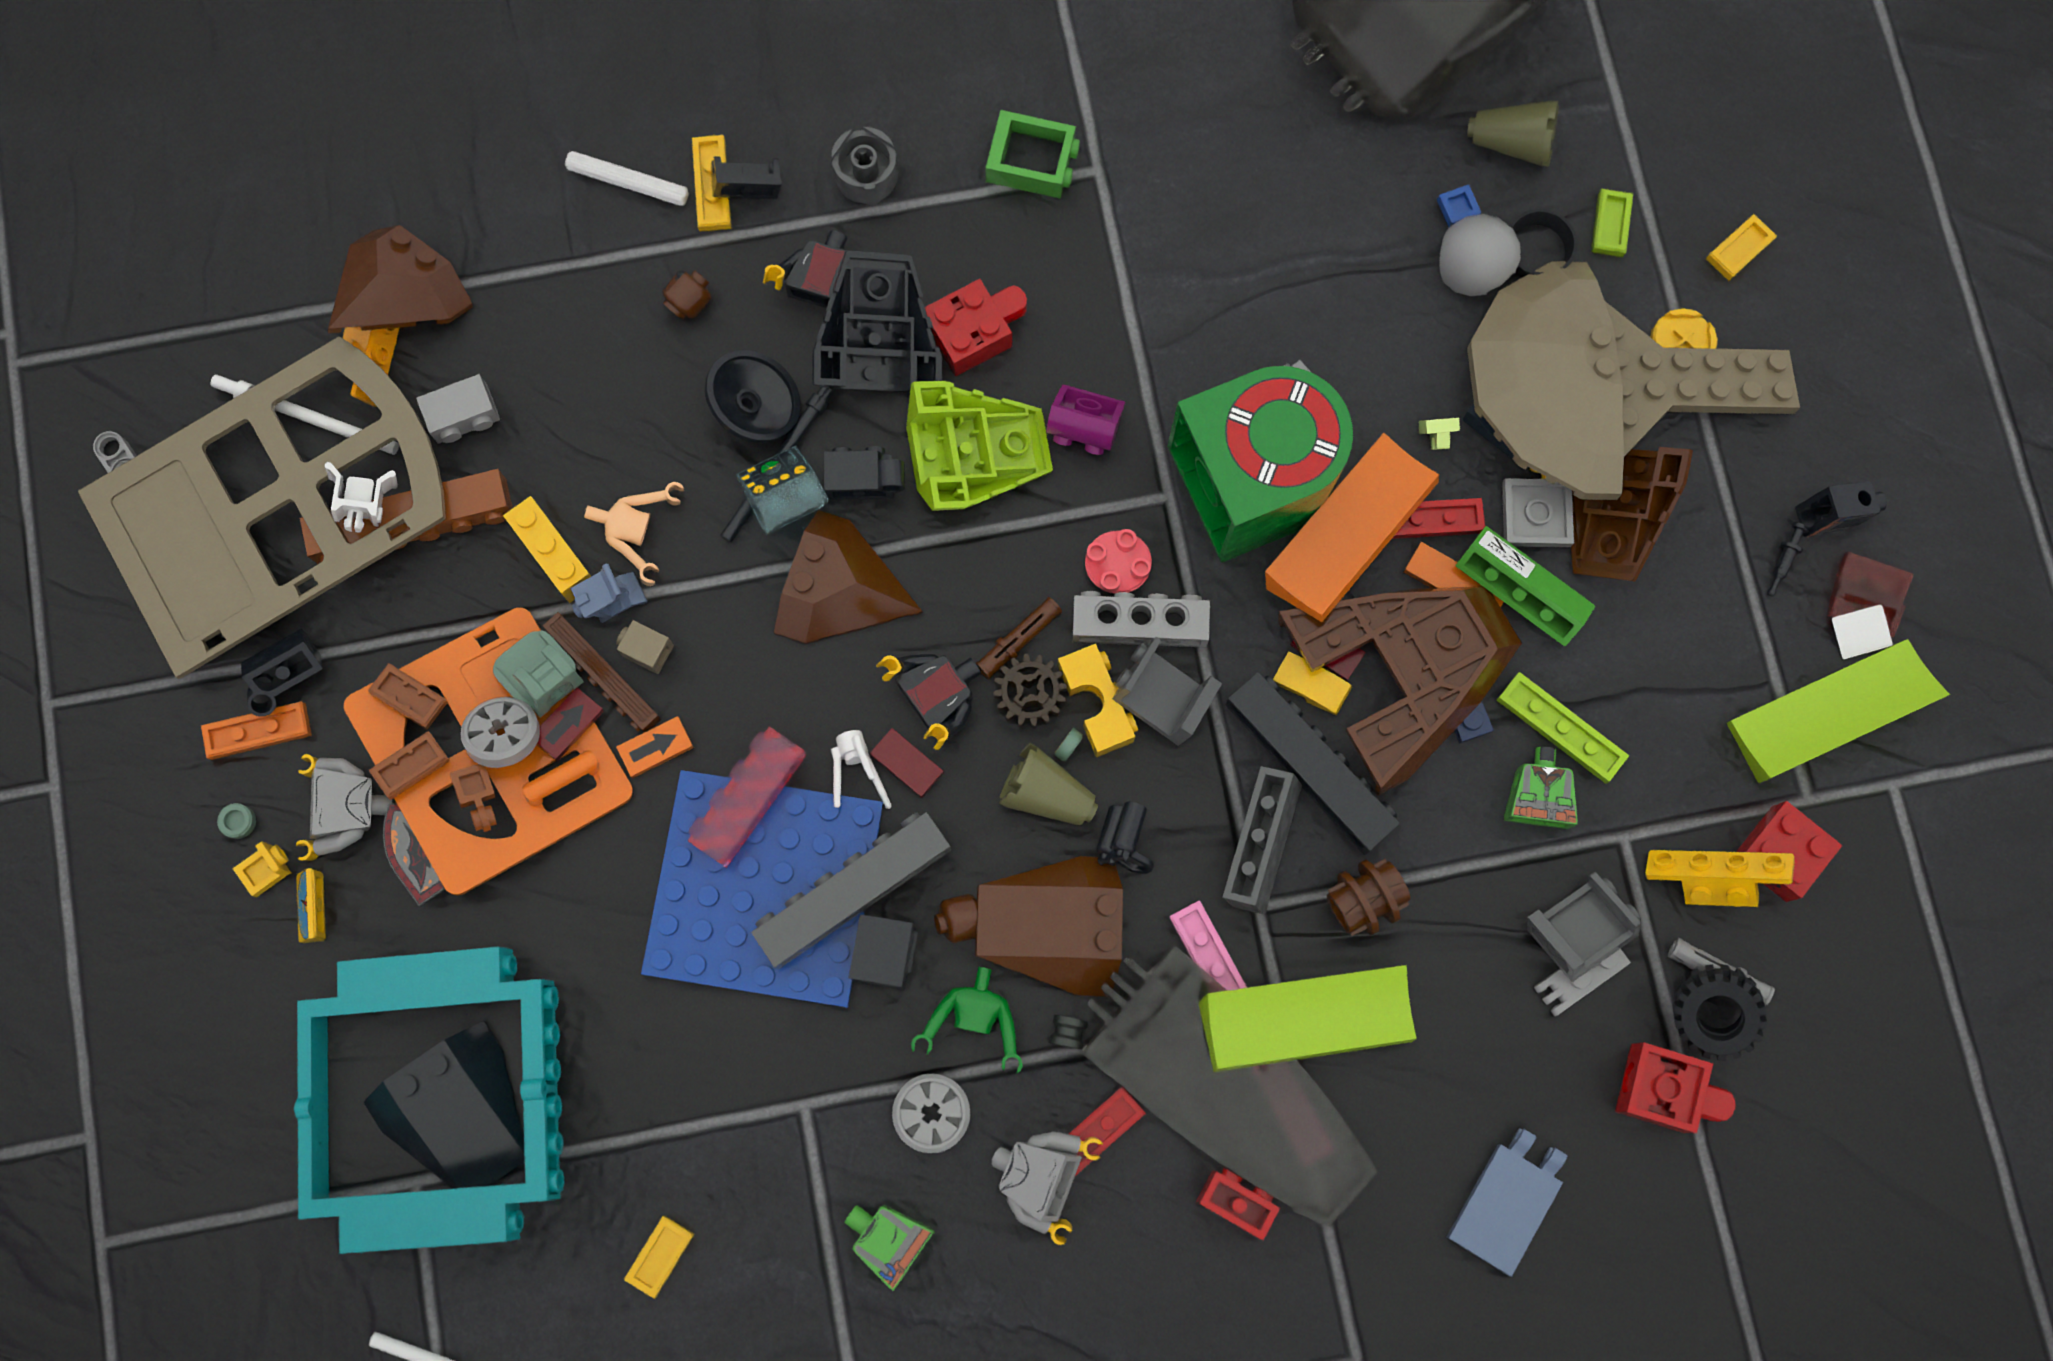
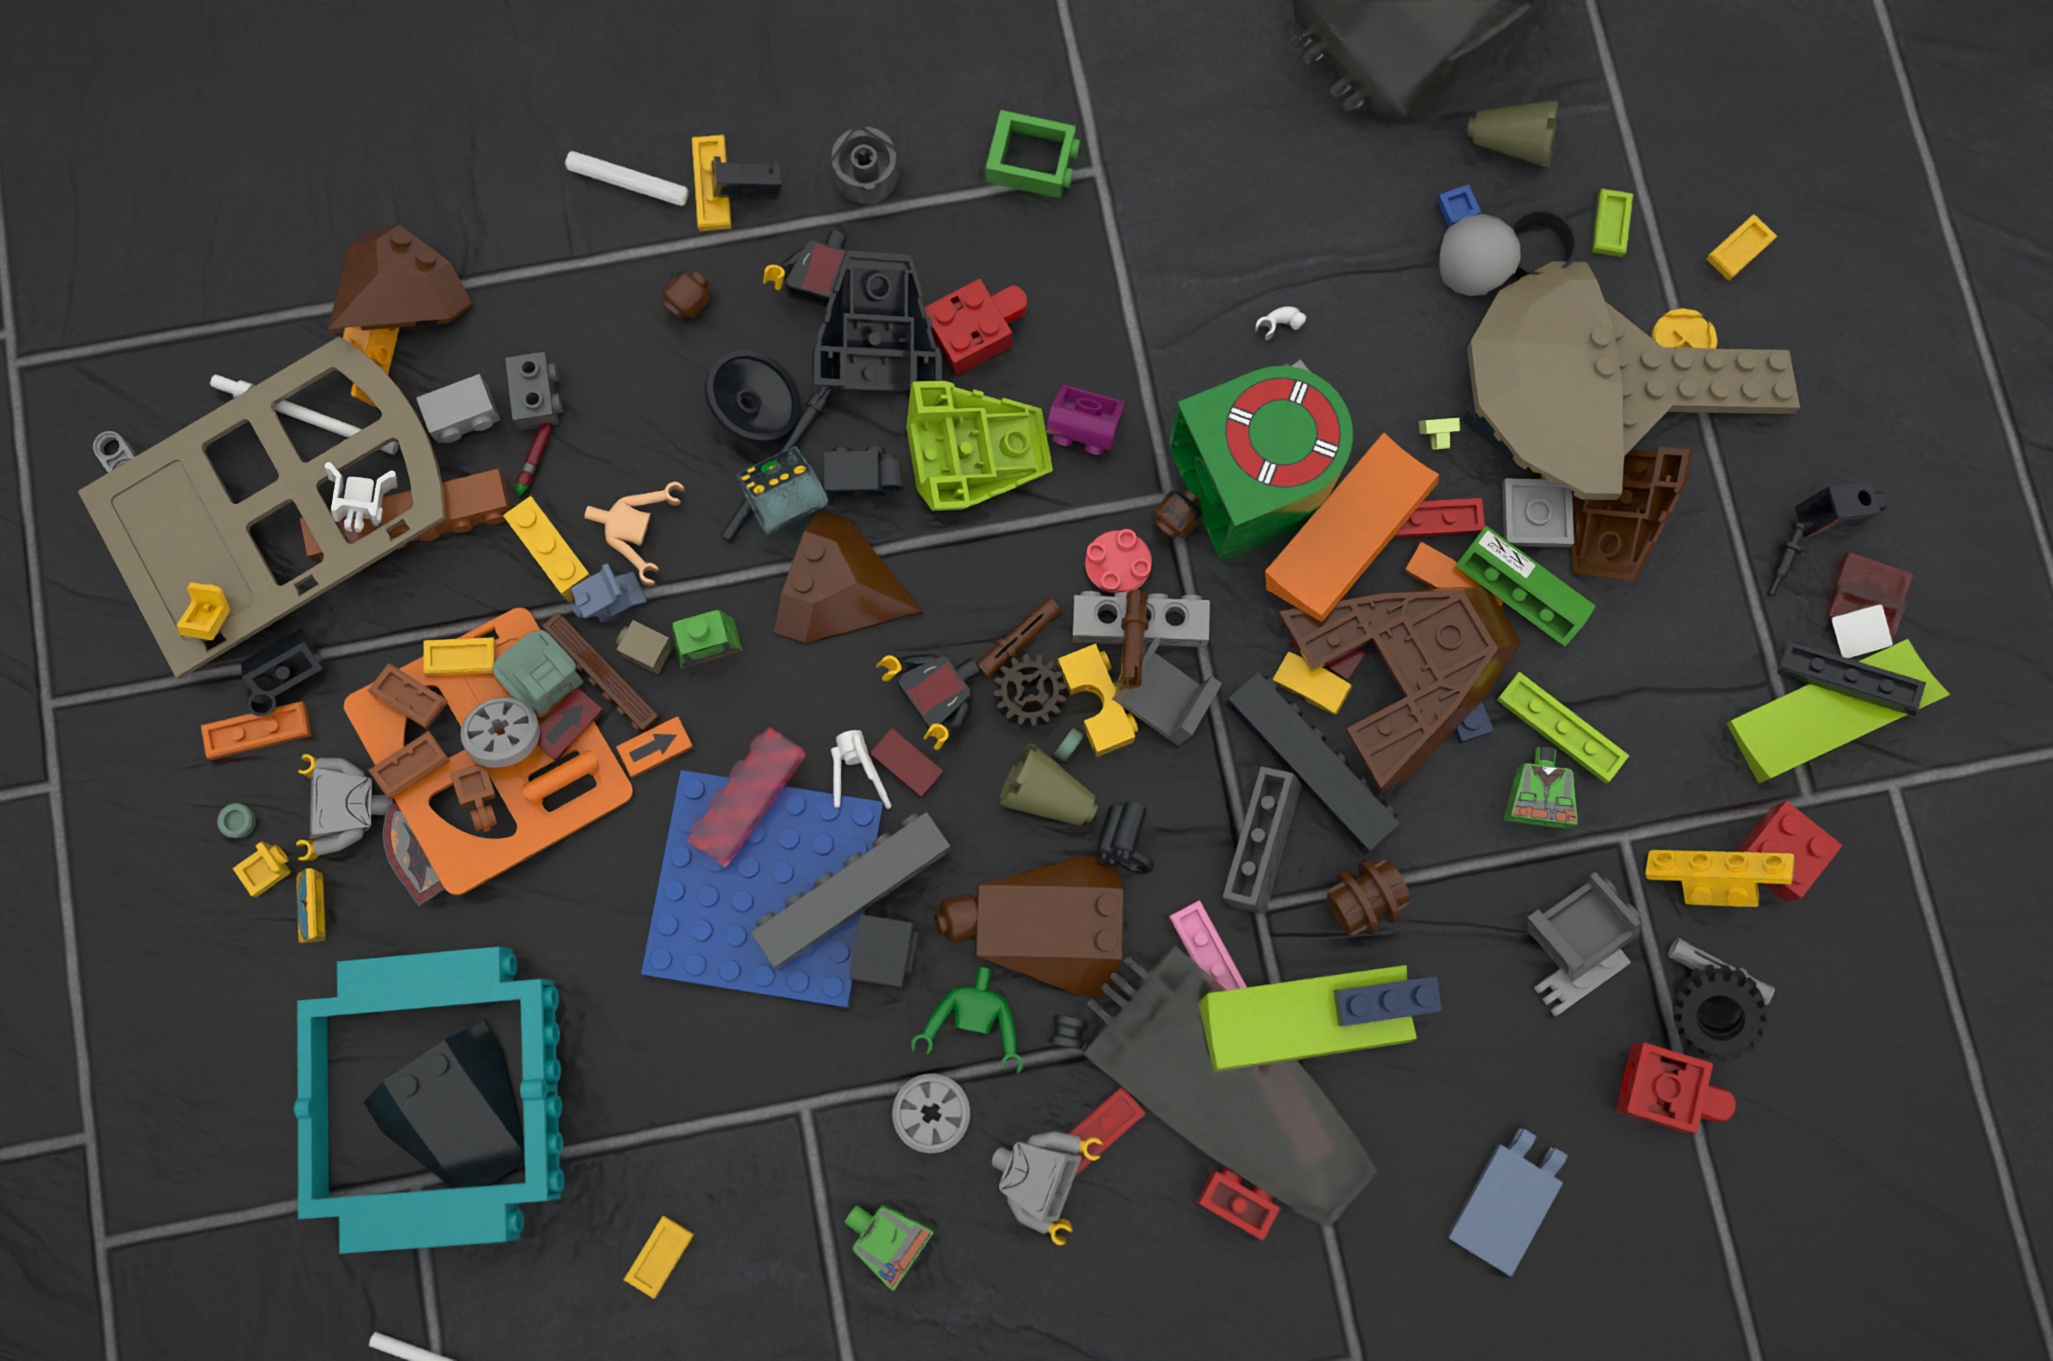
none -> yellow bracket [176,582,231,641]
none -> yellow tile [424,637,495,677]
none -> dark grey brick [505,352,563,431]
none -> dark red piece [515,423,551,495]
none -> bright green torso [672,610,743,669]
none -> reddish brown pin [1119,589,1149,689]
none -> reddish brown head [1154,489,1203,540]
none -> white arm [1255,306,1306,340]
none -> dark blue plate [1333,976,1442,1026]
none -> black tile [1777,640,1926,716]

